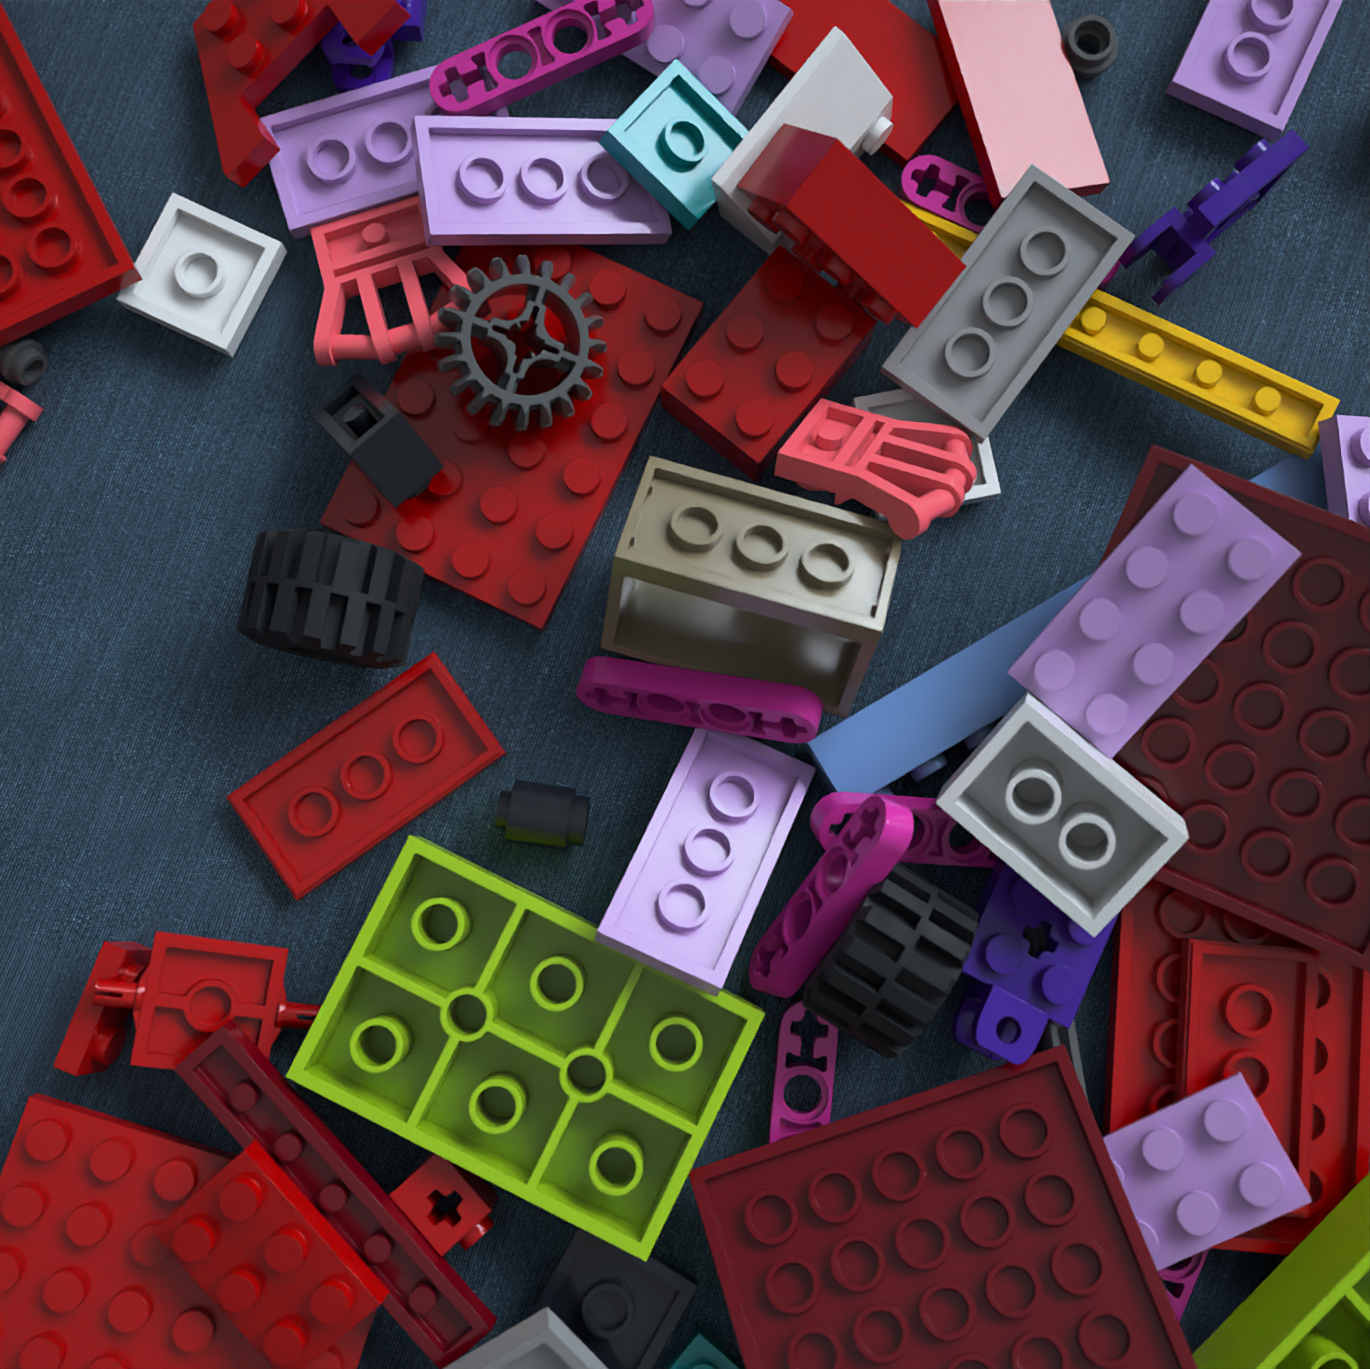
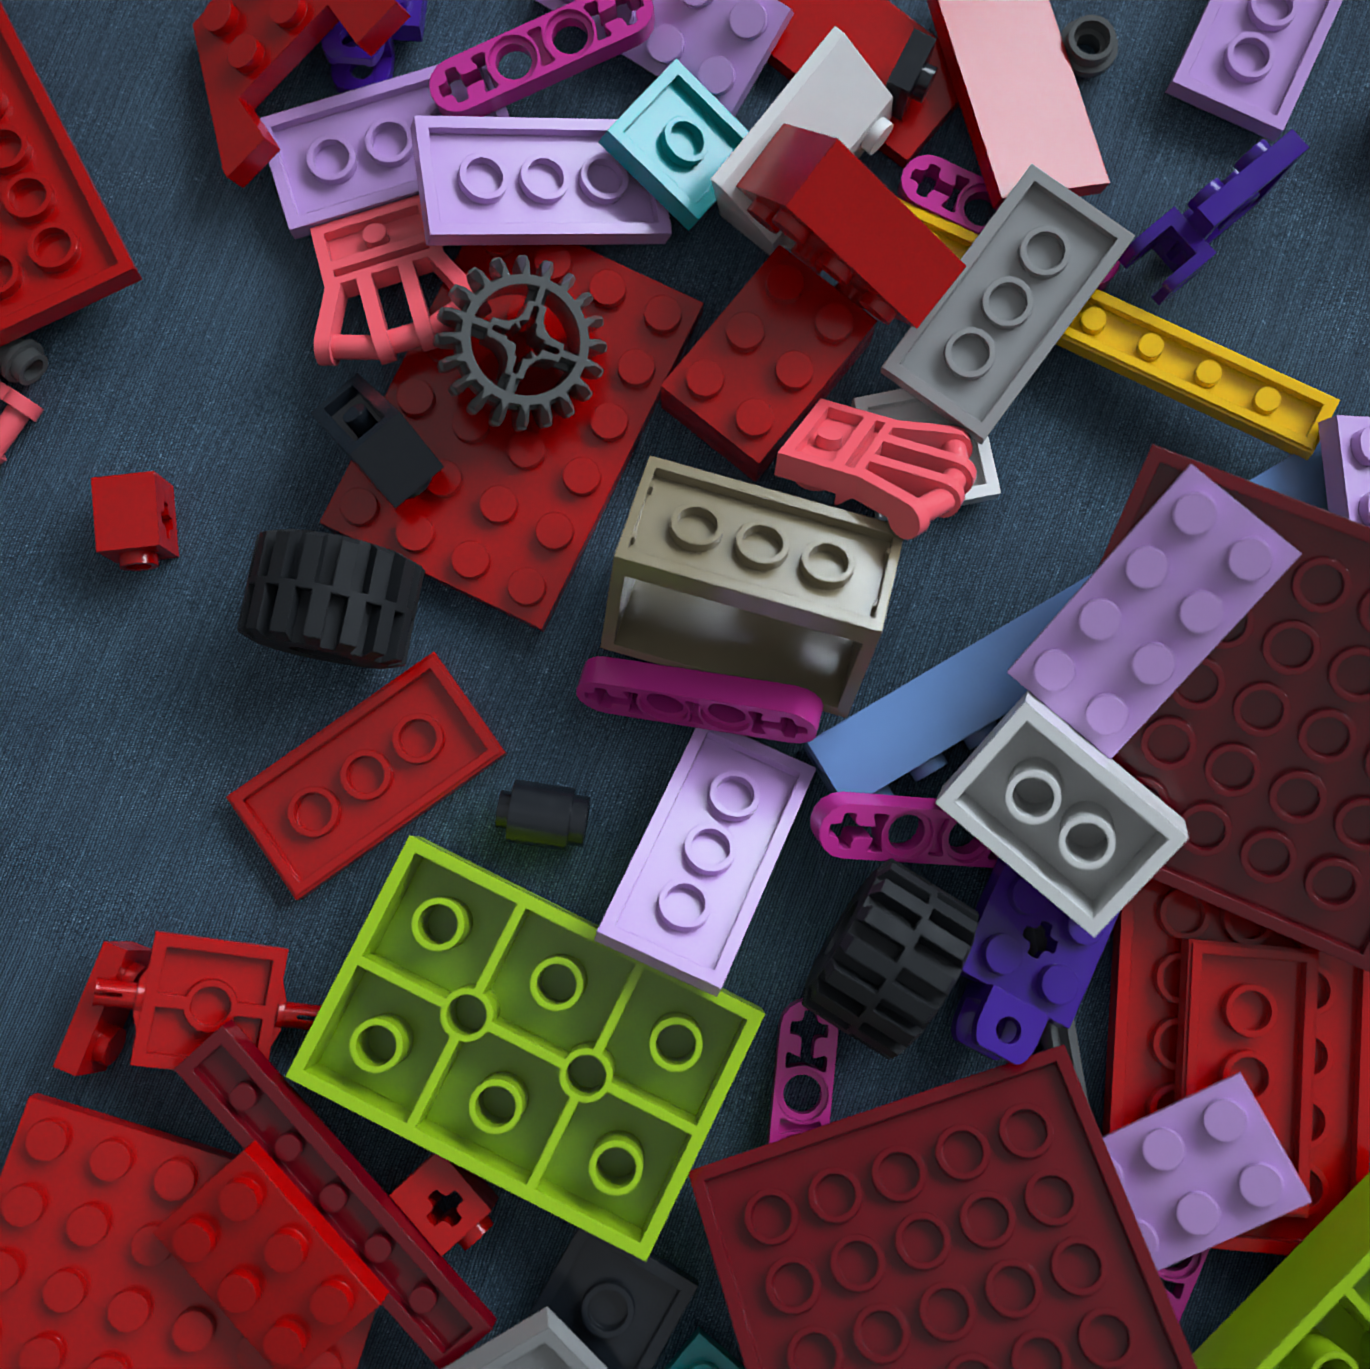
white plate [116,192,287,358] -> none
dark pink beam [749,795,914,998] -> none
none -> red brick [91,471,179,571]
none -> black plate [886,28,938,120]

